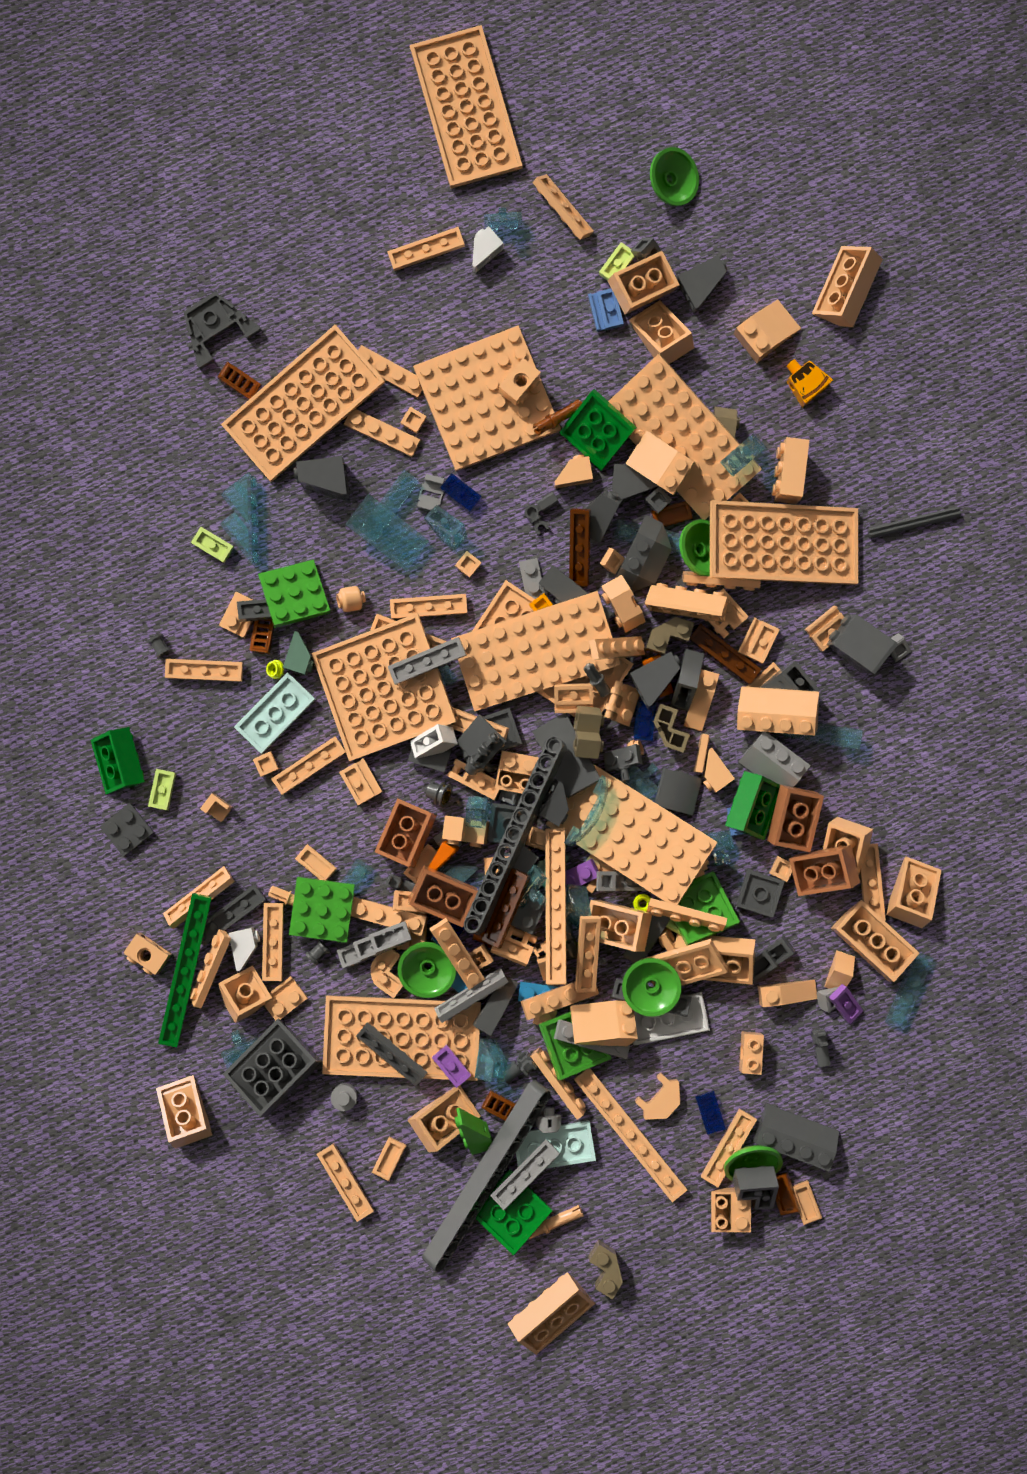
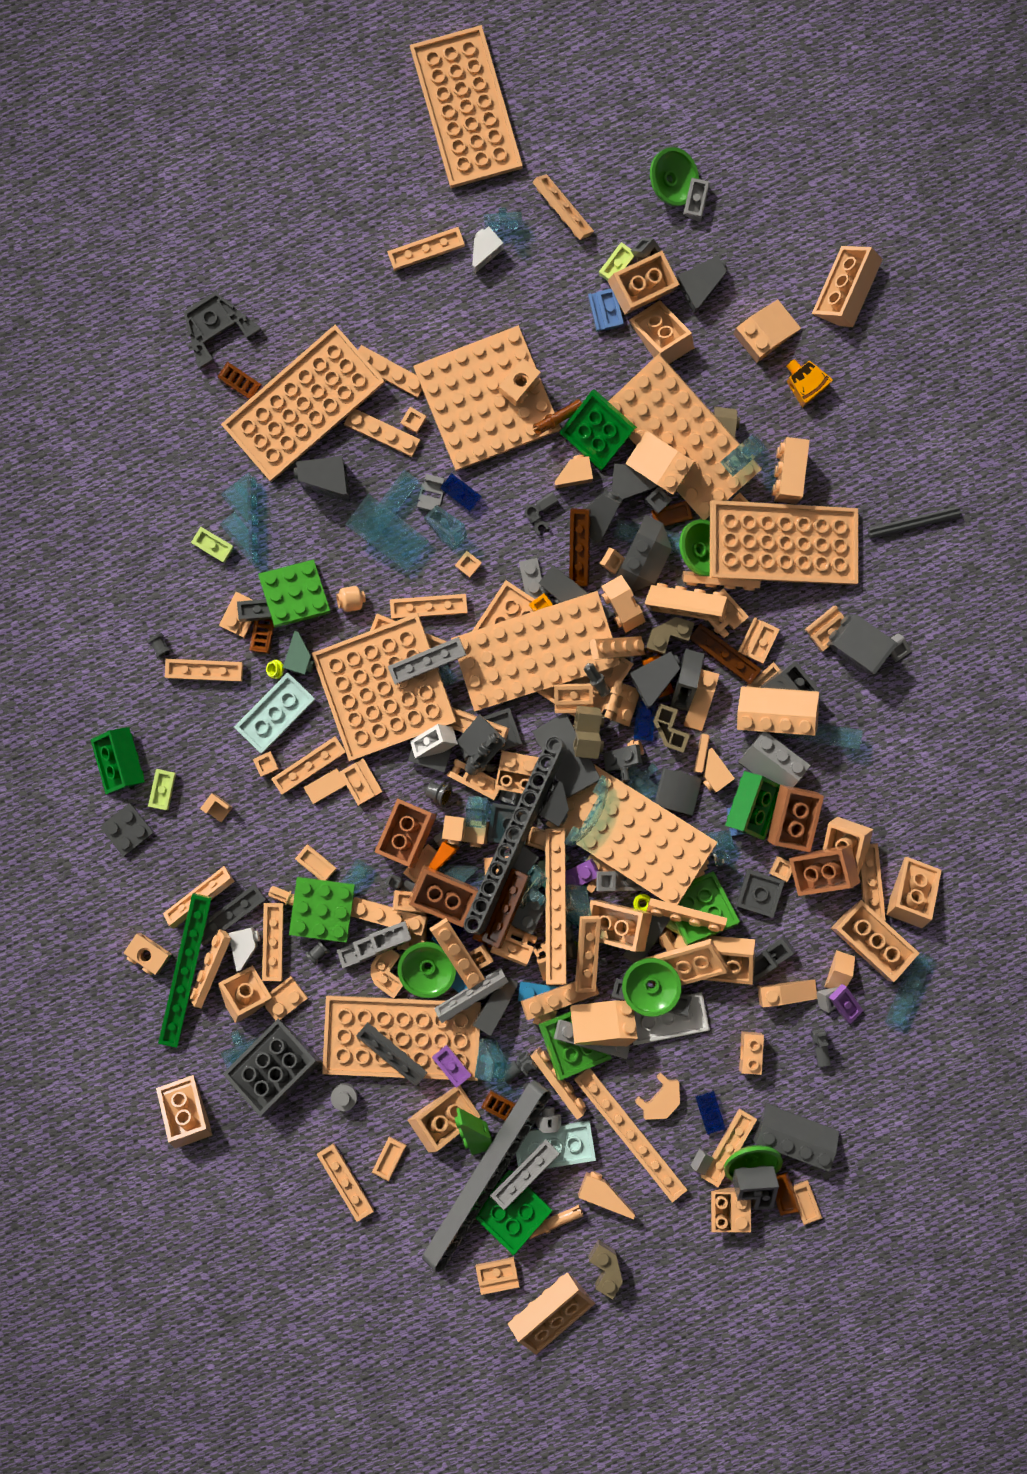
none -> light nougat tile [304,768,346,804]
none -> light nougat plate [475,1257,519,1295]
none -> light nougat slope [578,1171,635,1219]
none -> light grey slope [683,178,710,222]
none -> light grey slope [690,1148,714,1175]

